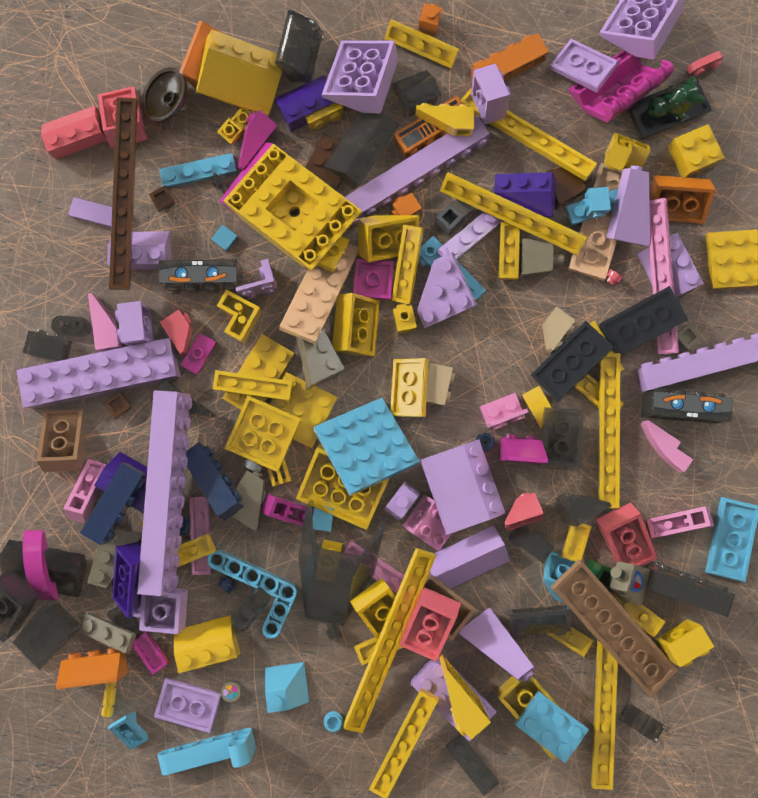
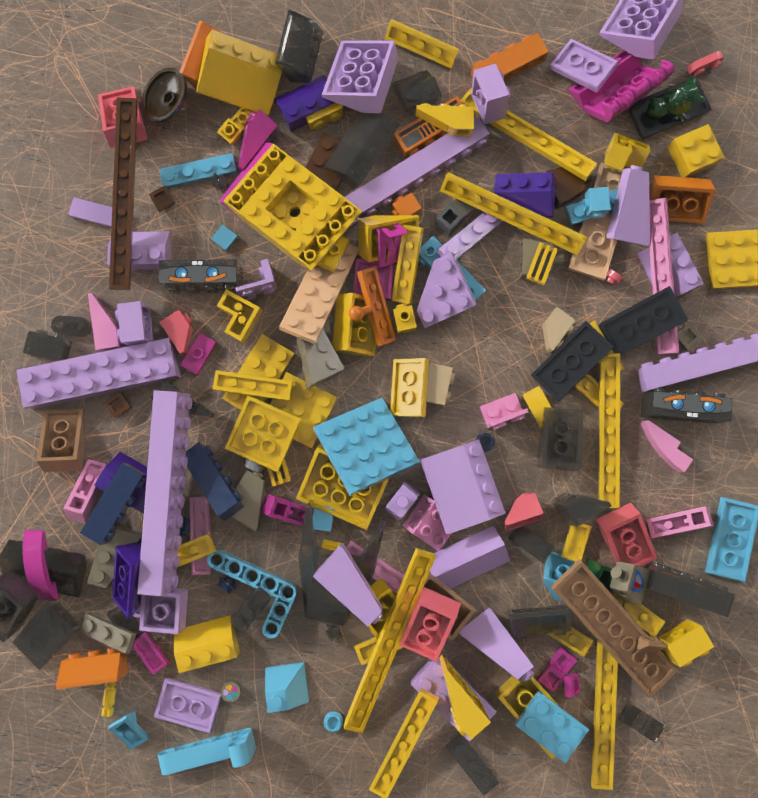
coral slope [41,106,107,160] -> none
orange brick [418,3,442,36] -> none
yellow plate [498,222,520,280] -> none
dark pink slope [499,434,548,464] -> none
none -> lavender slope [313,543,382,626]
none -> orange plate [349,266,396,346]
none -> dark pink piece [376,222,409,267]
none -> yellow tile [526,242,558,286]
none -> dark pink slope [538,646,578,693]
none -> dark pink tile [564,673,580,698]
none -> medium nougat slope [637,636,667,652]

